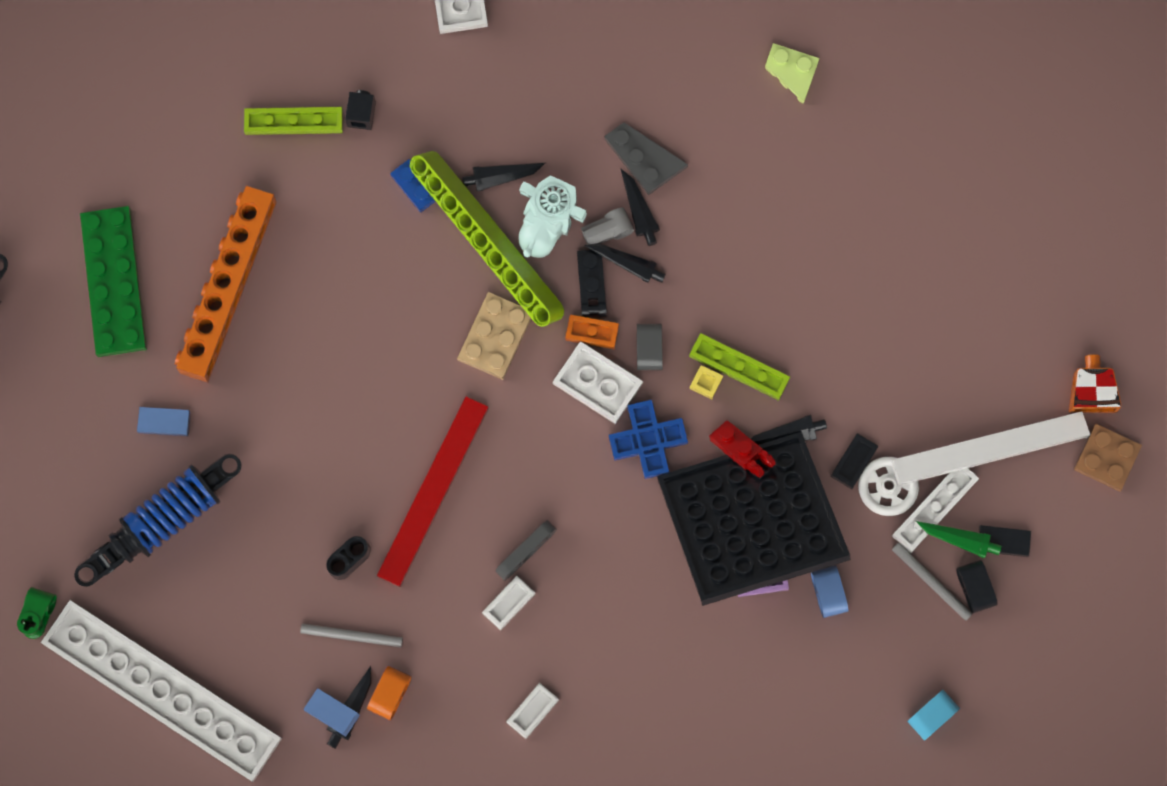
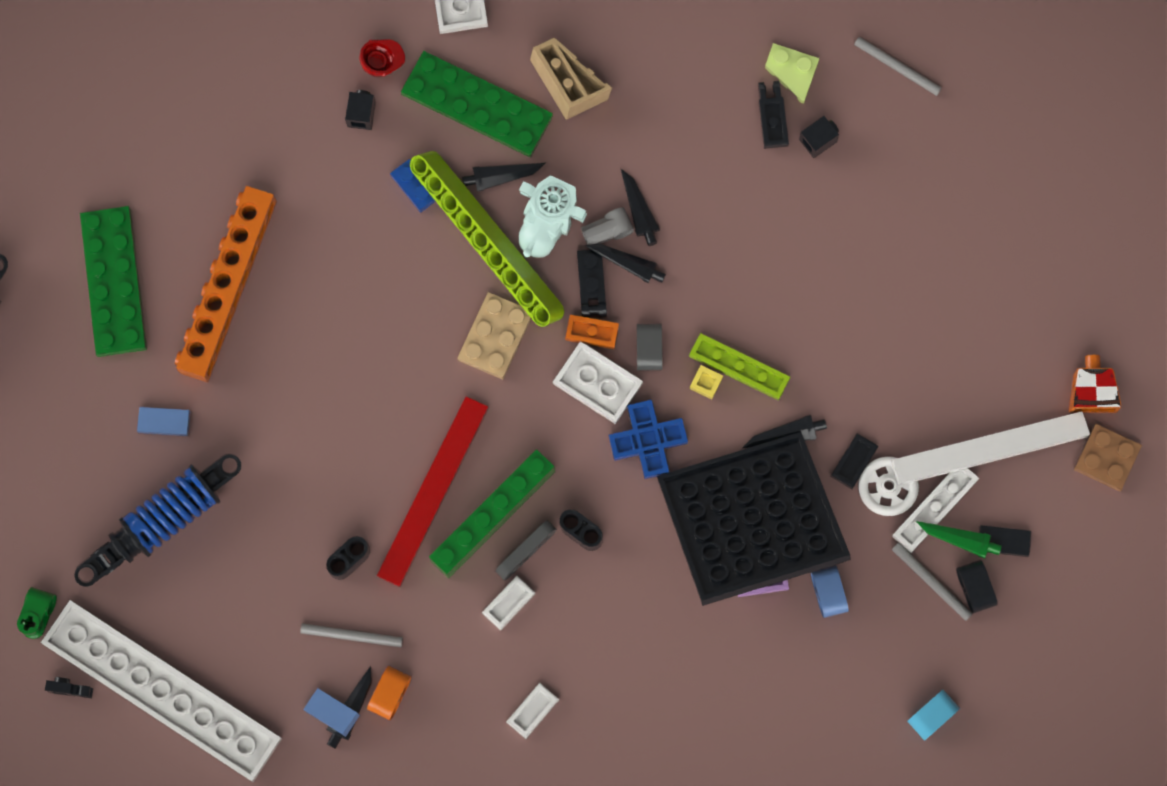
lime plate [244,107,343,135] -> none
dark grey wing [604,123,688,195] -> none
red hinge [709,420,776,478] -> none
none -> black plate [45,677,94,699]
none -> red hat [359,39,405,77]
none -> green plate [401,51,553,158]
none -> green brick [429,449,555,579]
none -> tan wedge [530,38,612,120]
none -> black beam [560,509,603,551]
none -> black hinge [758,81,789,149]
none -> black brick [799,116,839,158]
none -> light grey bar [854,37,942,96]

